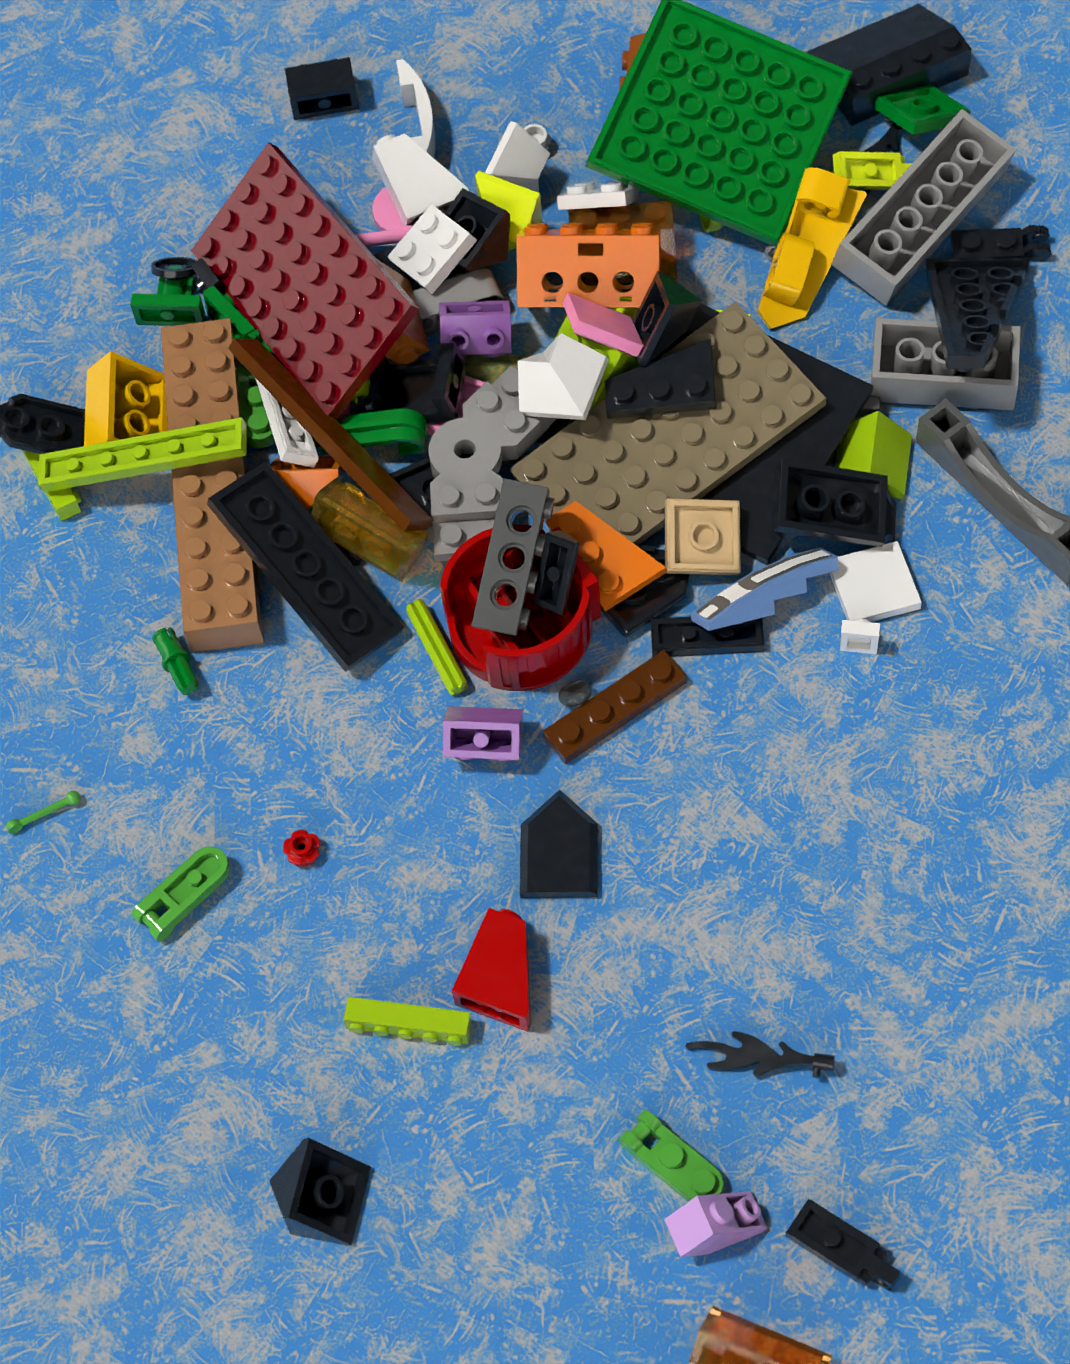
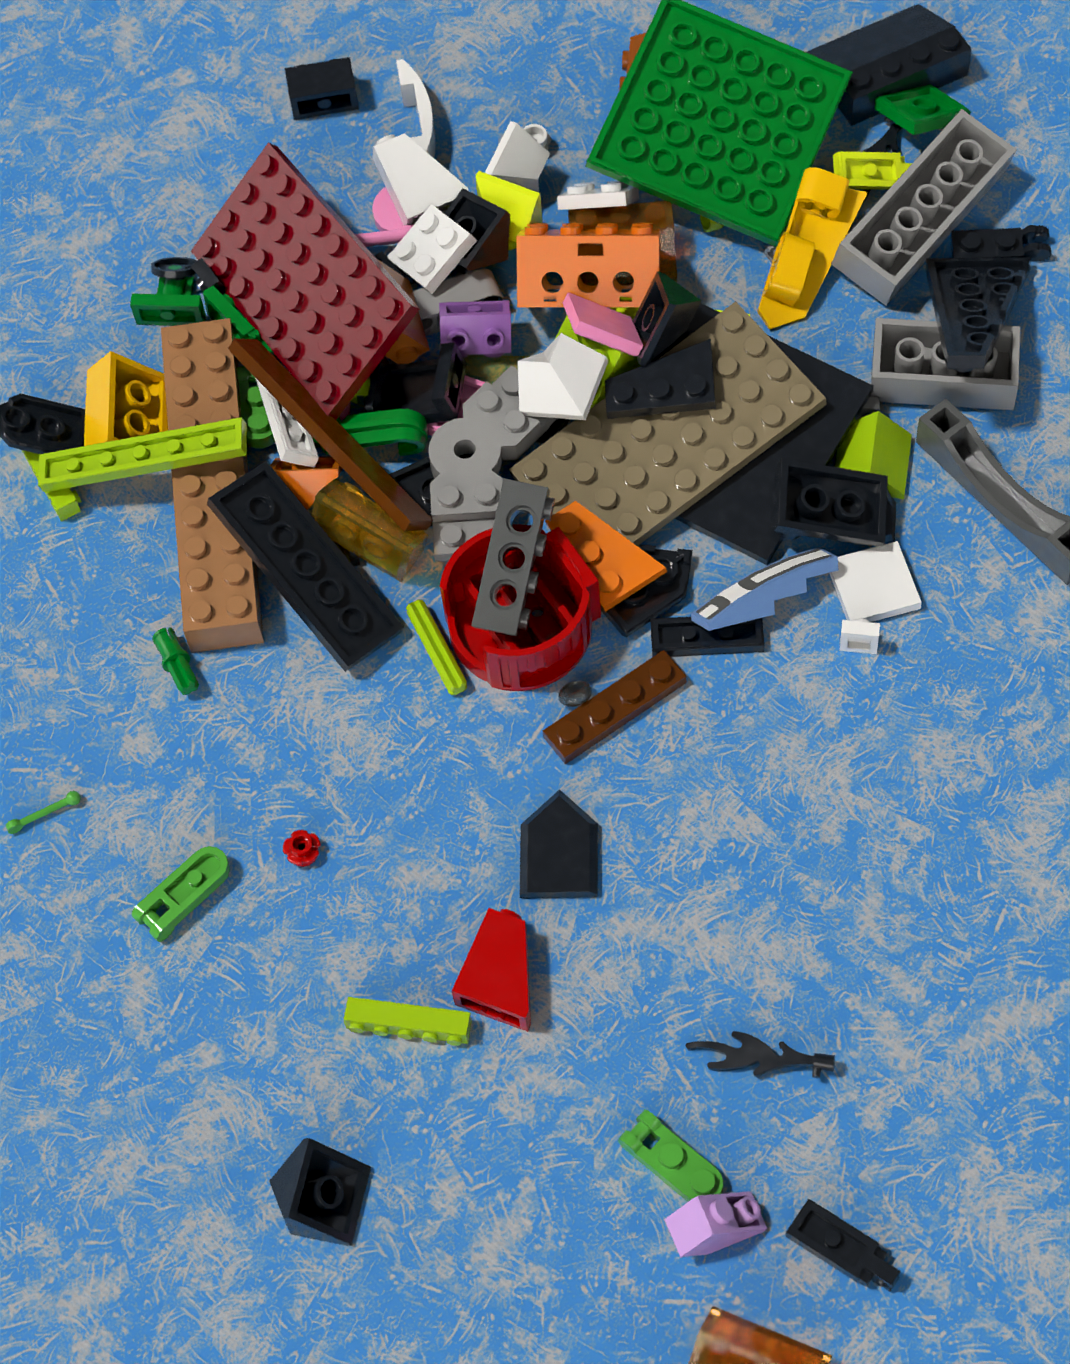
medium lavender brick [443,706,524,761] -> none
black slope [533,530,580,616] -> none
tan tile [665,498,741,575] -> none

